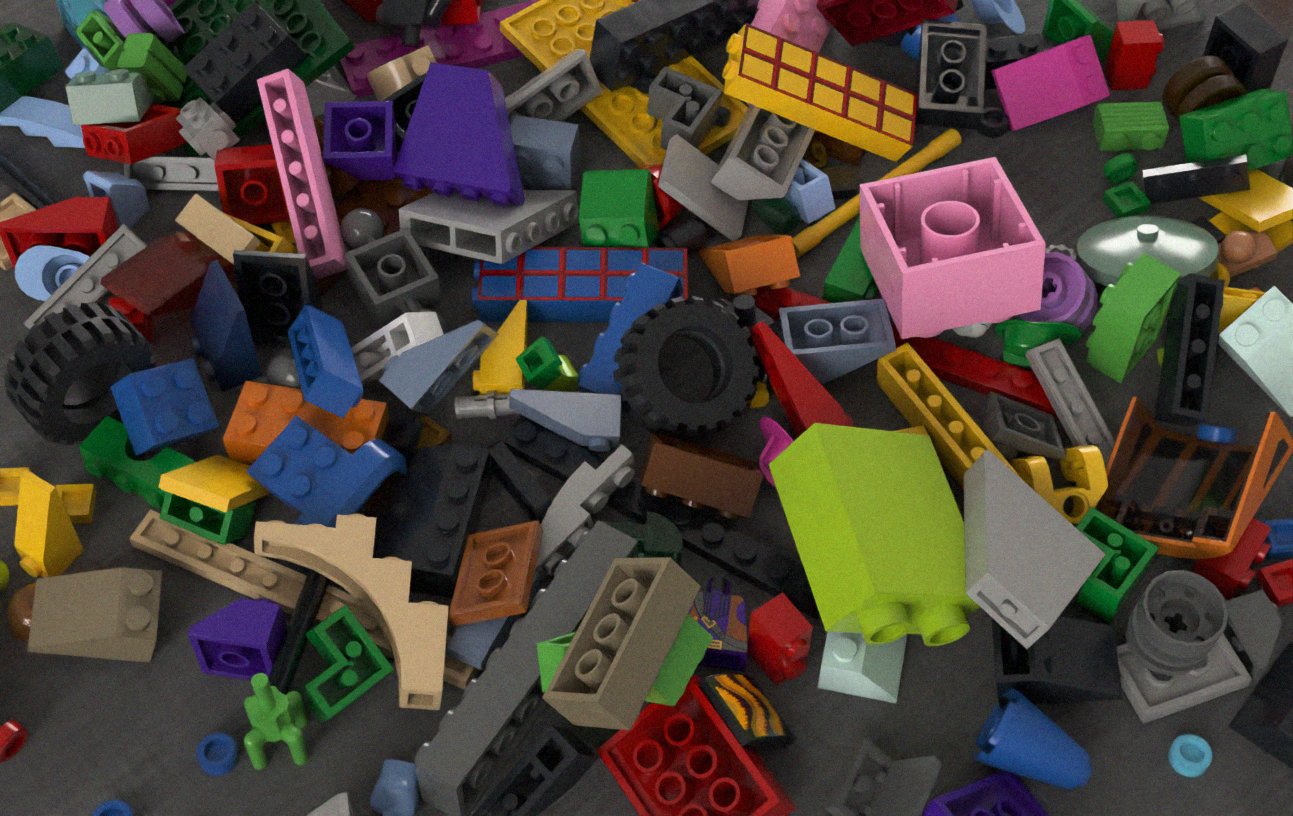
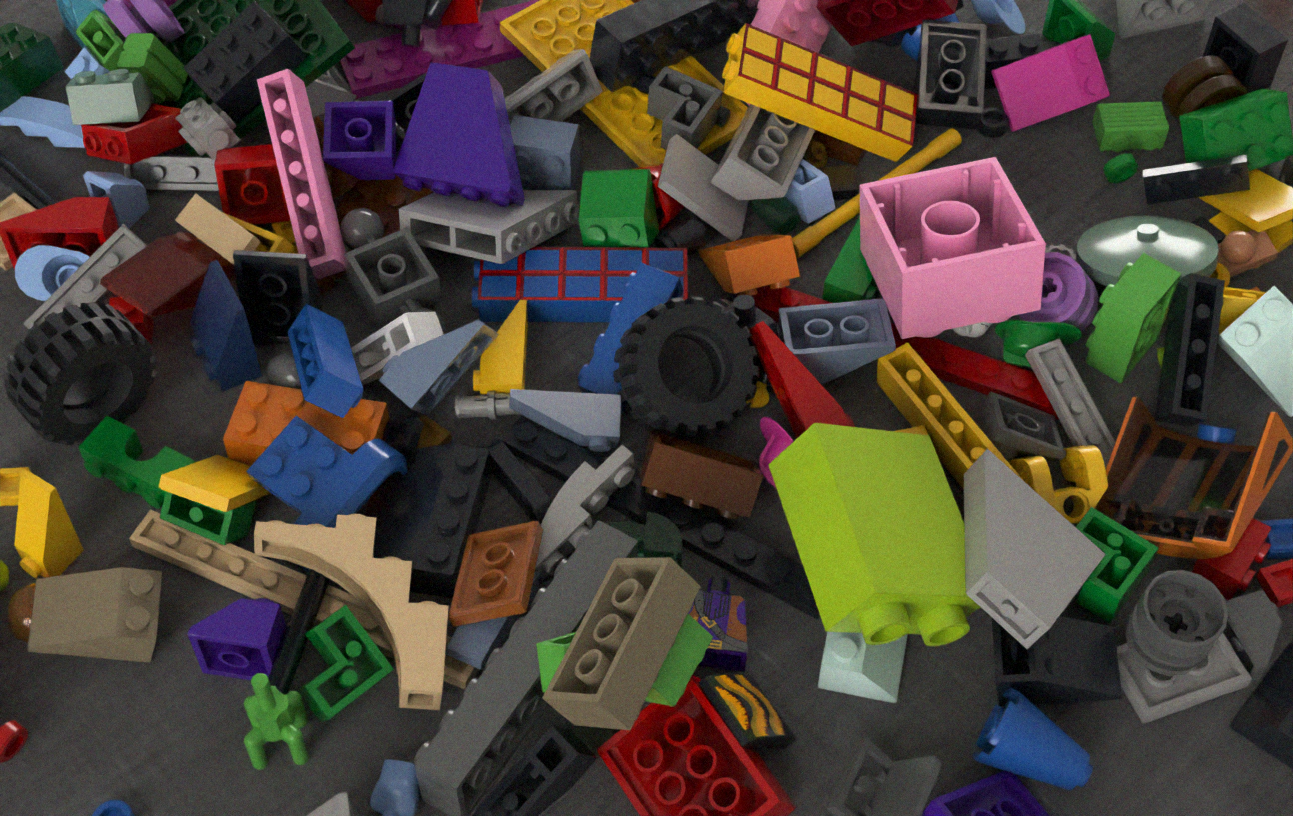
yellow tile [56,484,97,524] -> none
blue brick [110,358,219,456] -> none
blue tile [196,732,240,776] -> none
tan brick [366,45,436,101] -> none
green leg [515,336,579,392] -> none
red brick [747,593,813,686] -> none
green tile [1102,180,1151,218] -> none
red brick [1104,20,1164,90] -> none
medium azure tile [1168,734,1212,777] -> none

